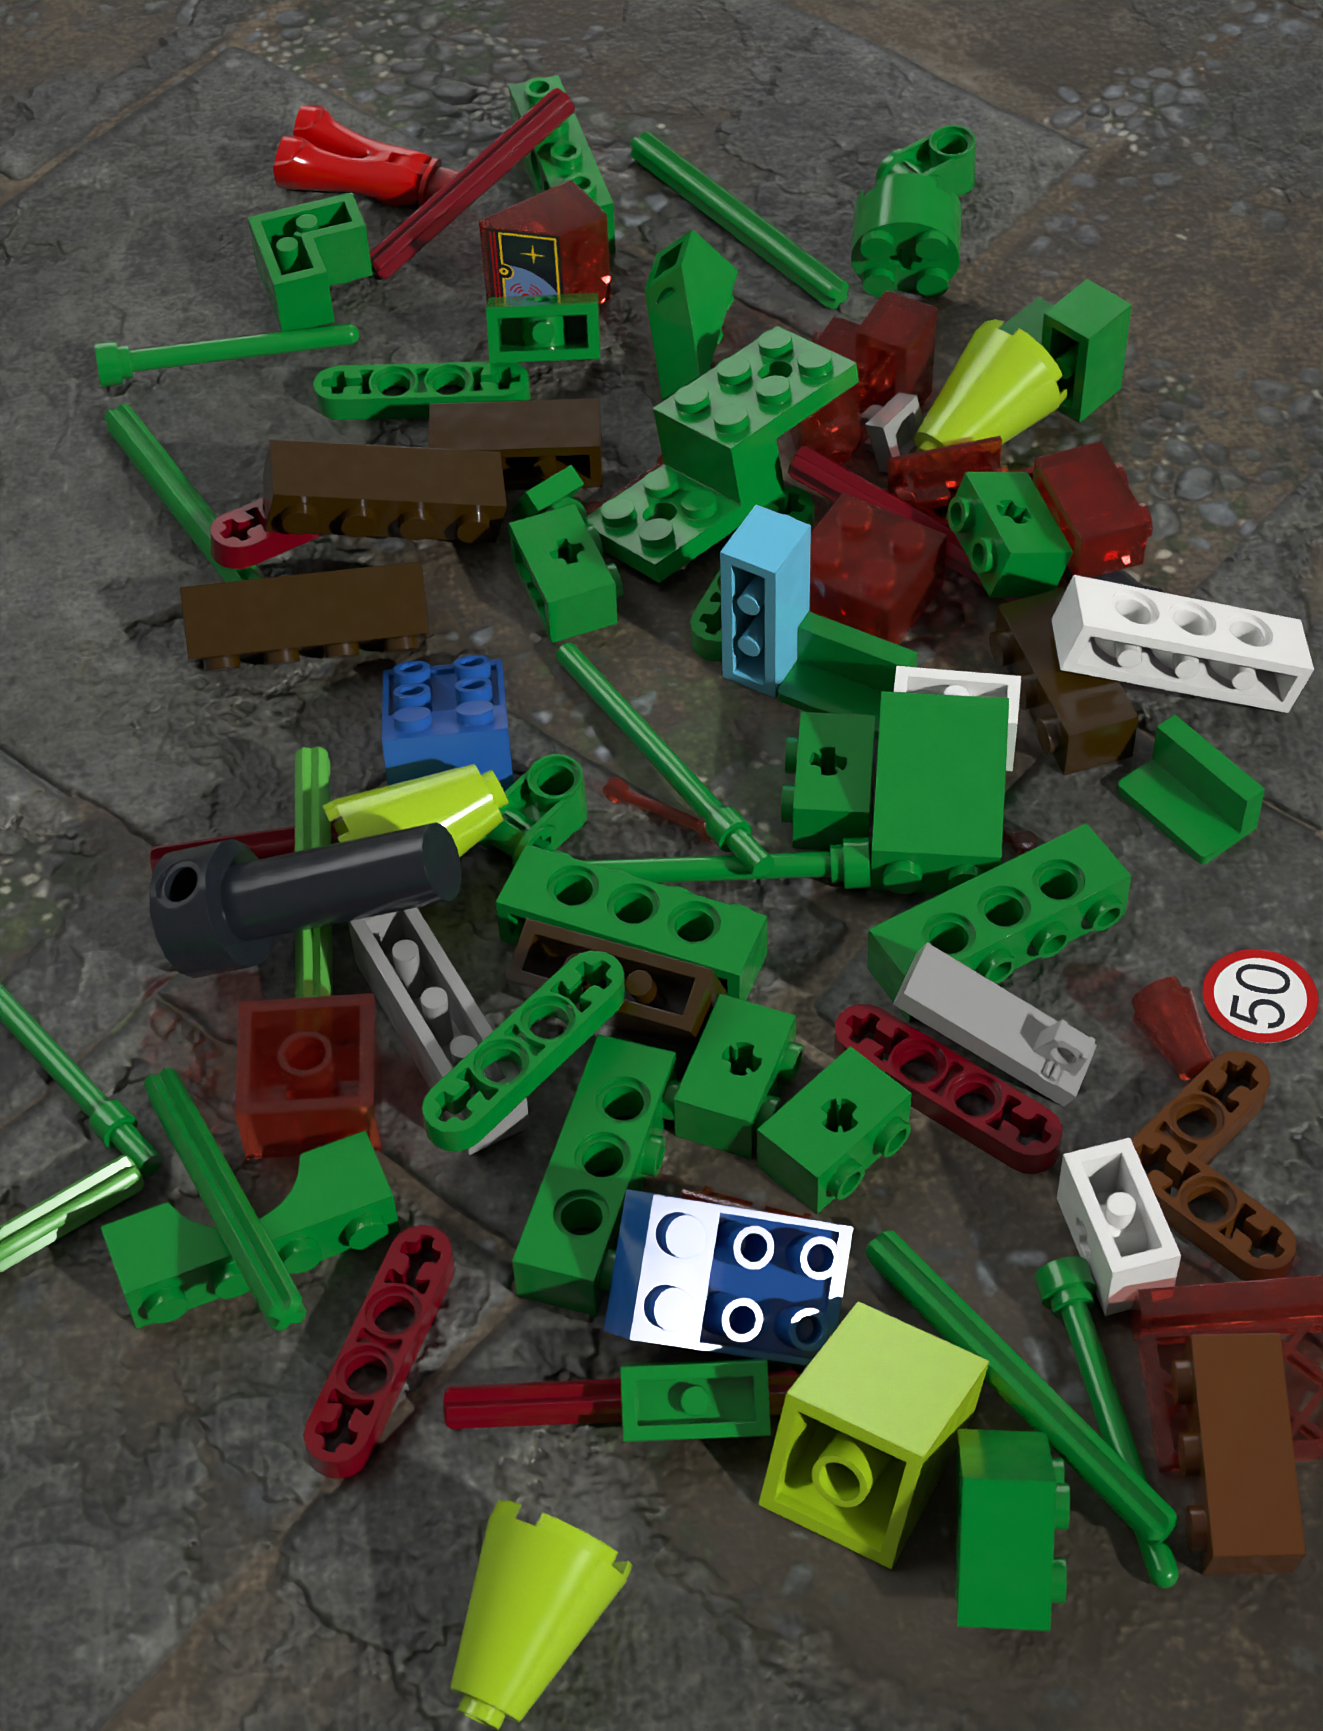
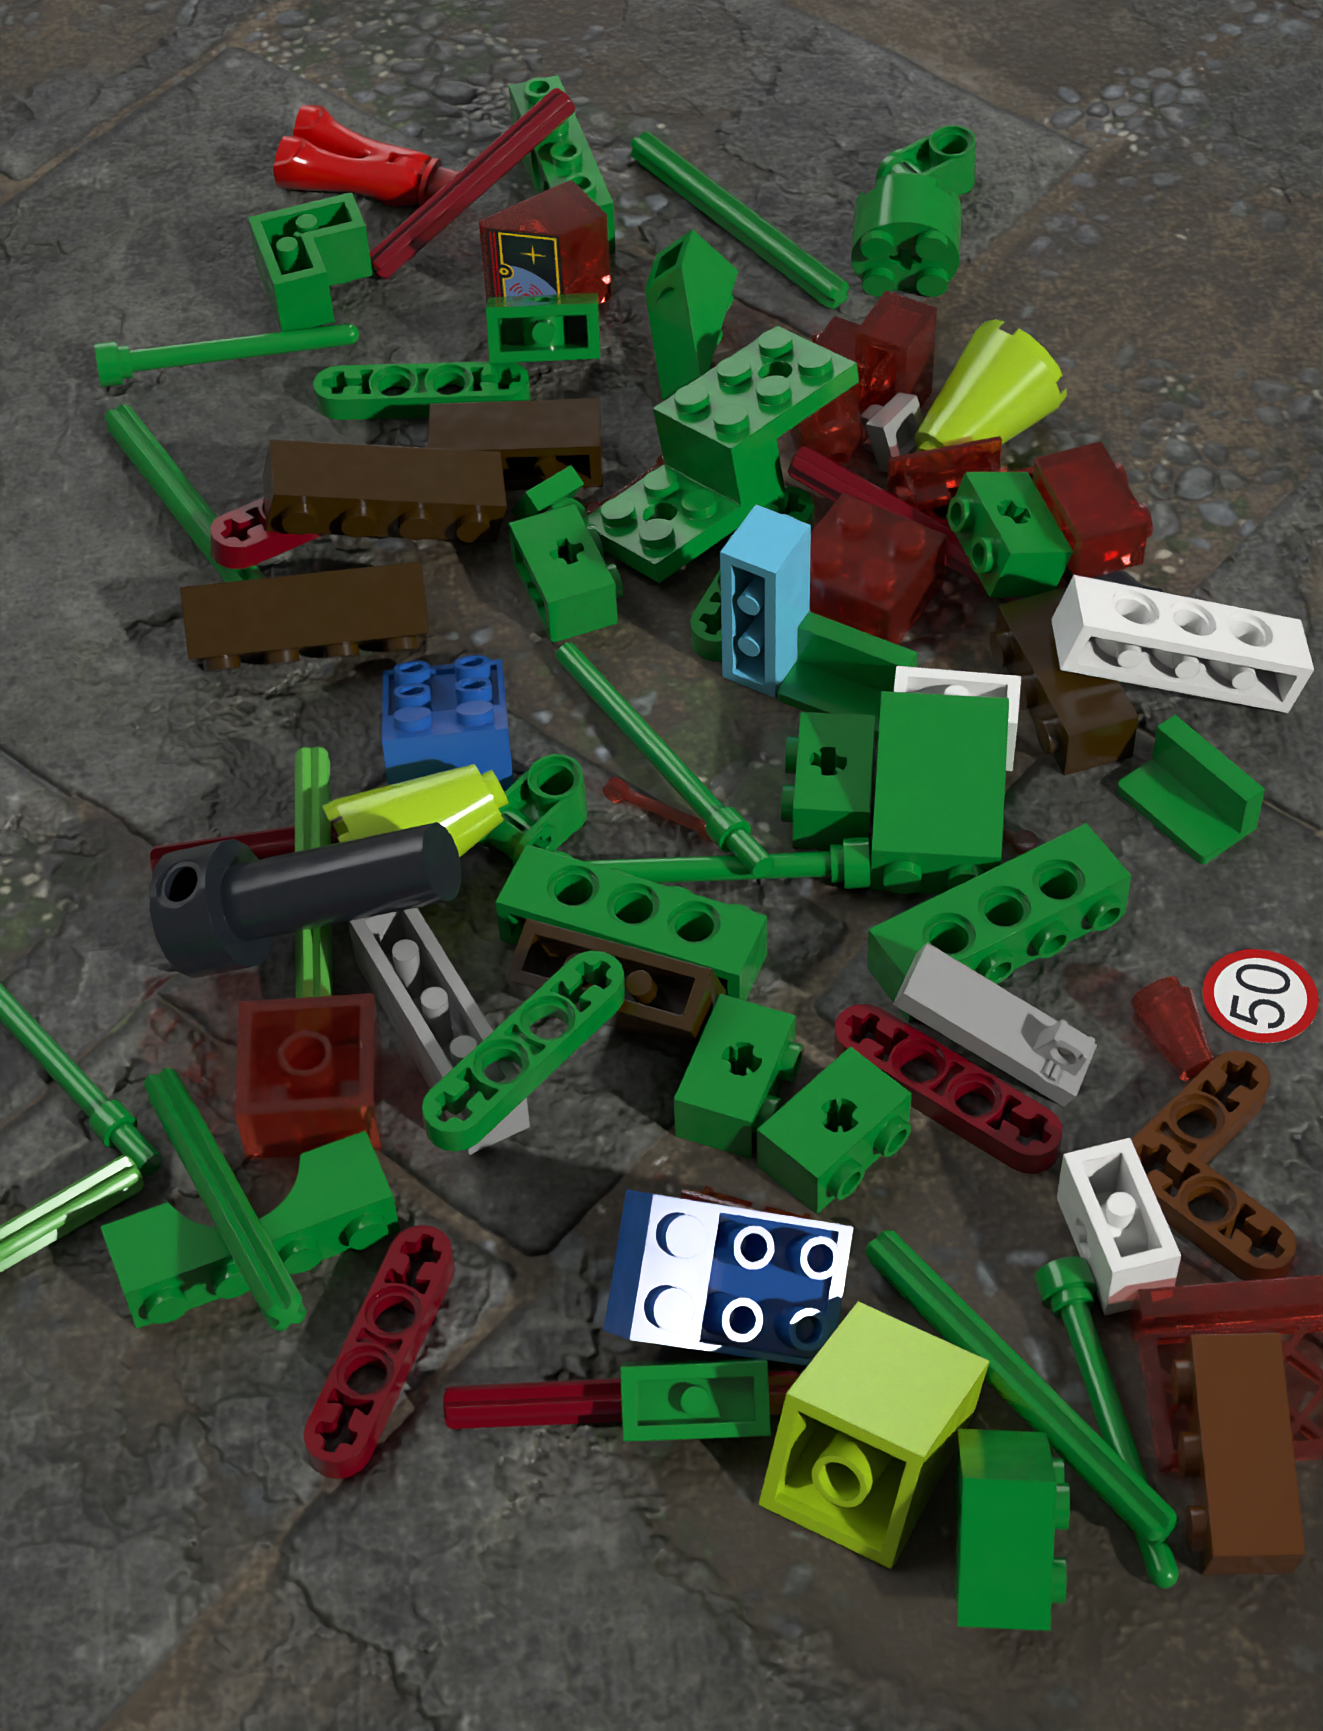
lime cone [450,1500,633,1731] -> none
green brick [512,1034,681,1317] -> none
green brick [999,279,1132,423] -> none

